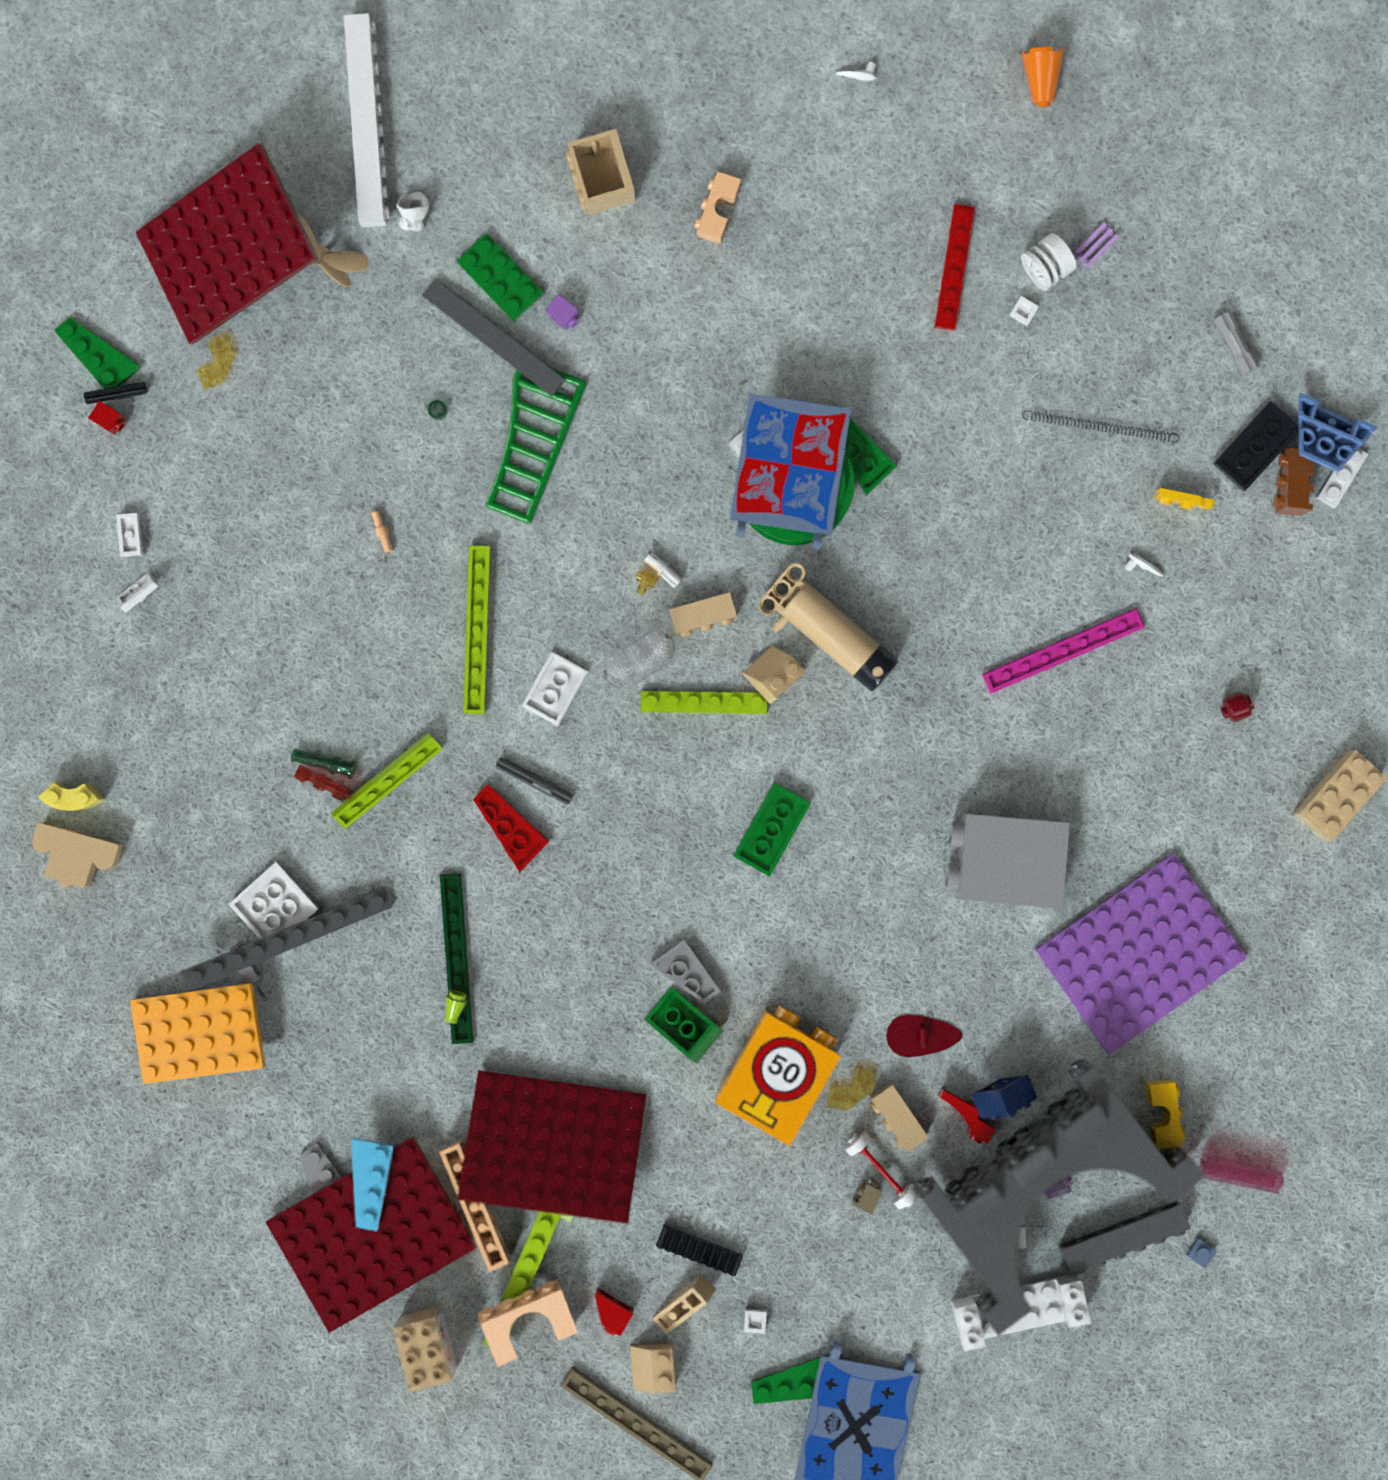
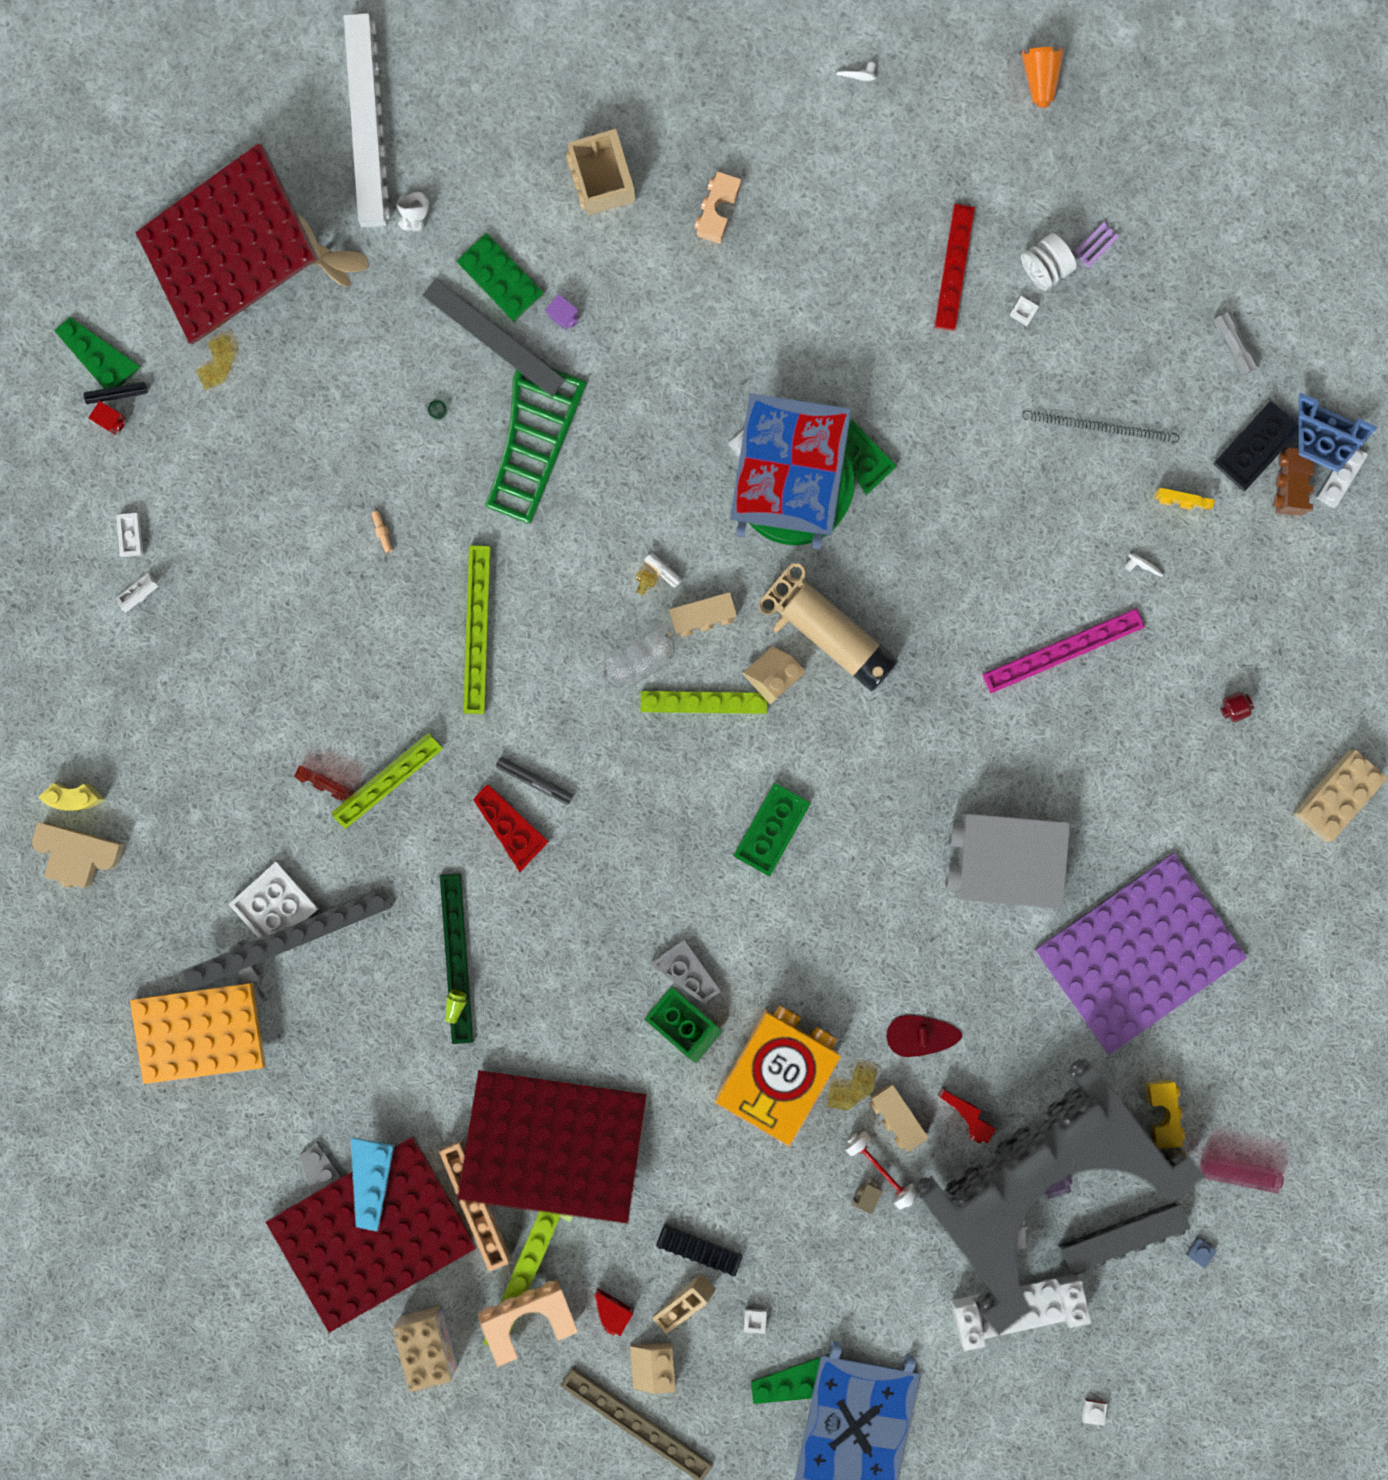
clear green pin [291,749,357,780] -> none
white tile [521,651,589,726] -> none
dark blue brick [971,1074,1038,1120] -> none
none -> white plate [1082,1399,1107,1426]

